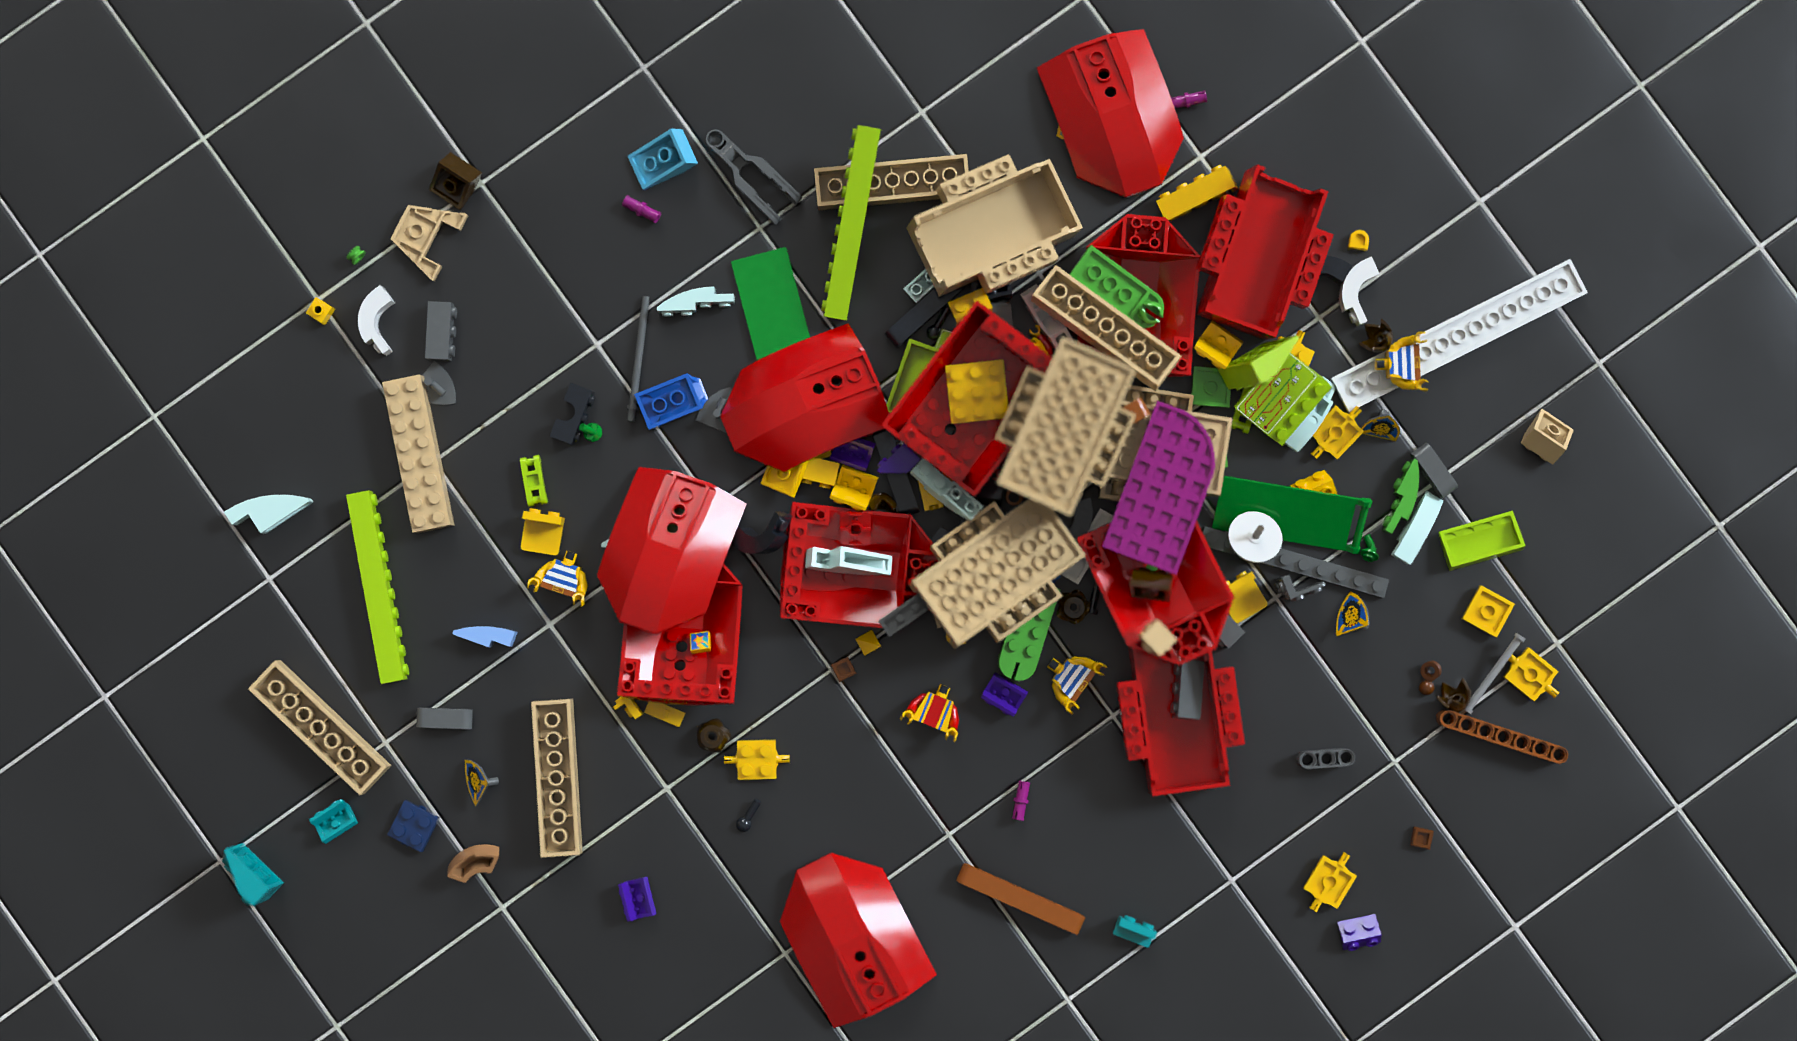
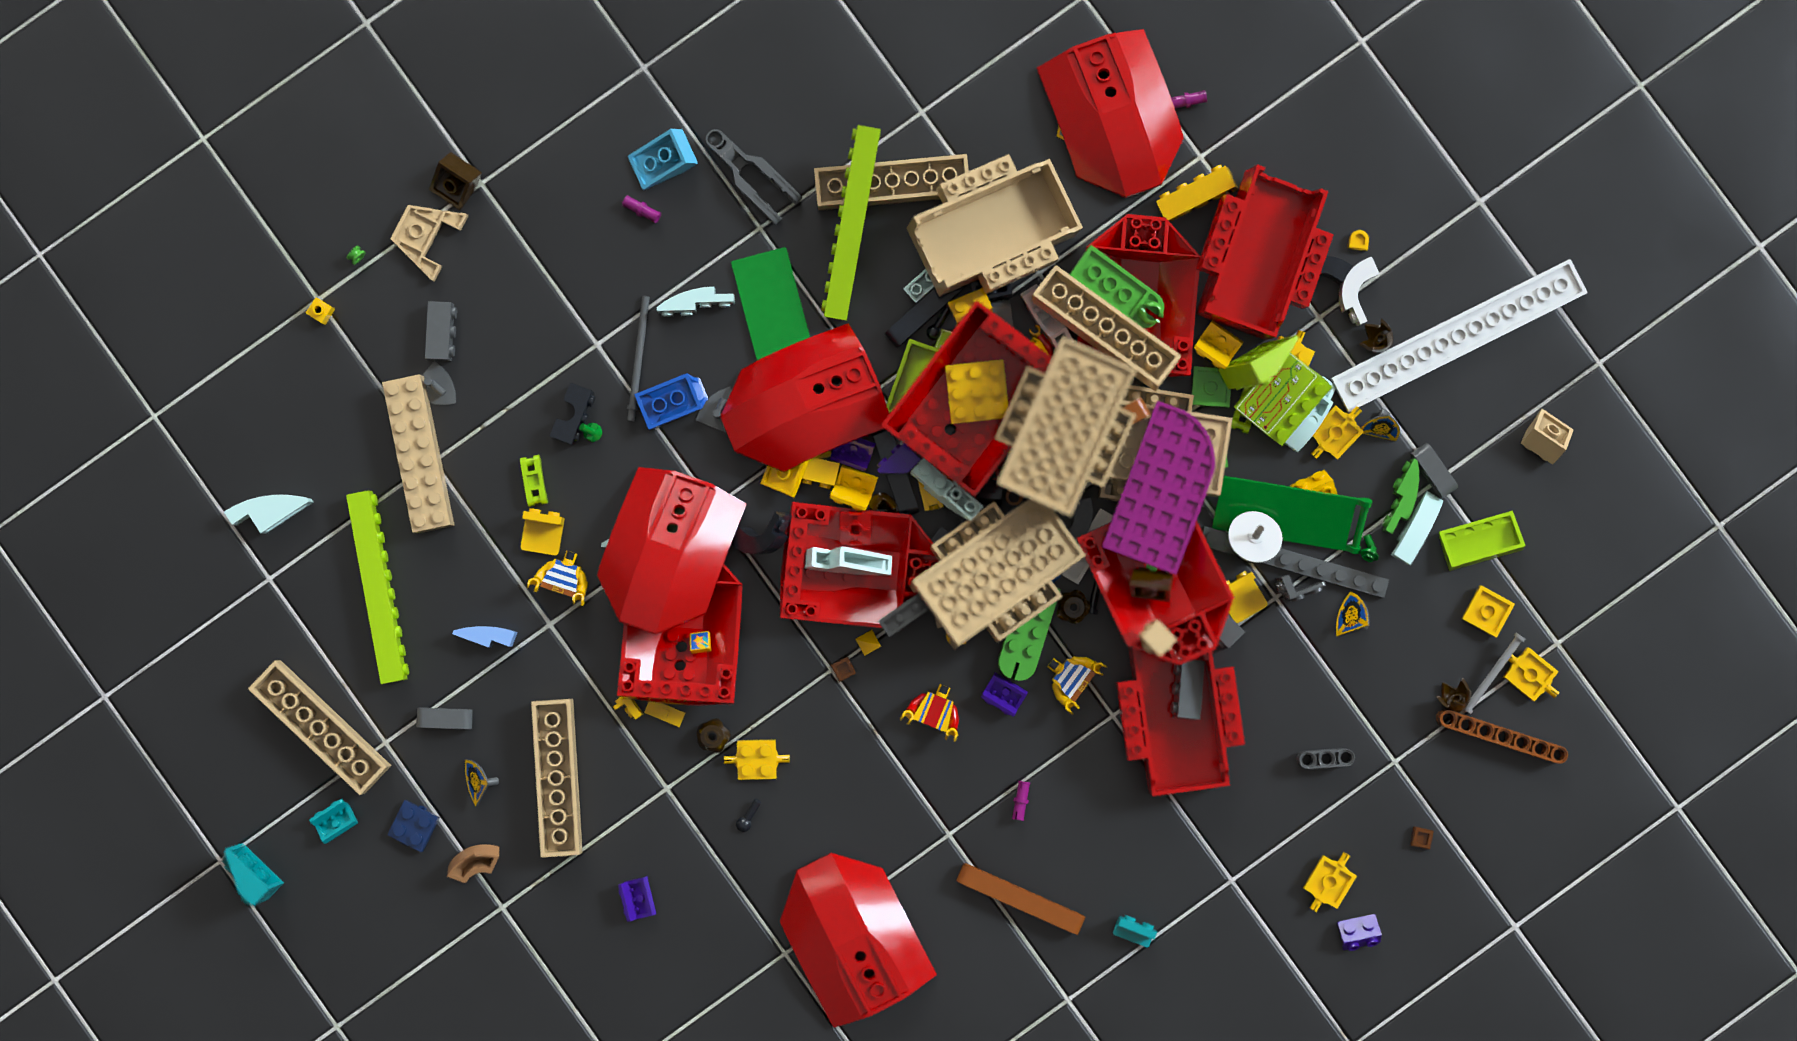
white arch [358,285,395,356] -> none
torso [1375,332,1429,392] -> none
reddish brown plate [1419,660,1442,695] -> none

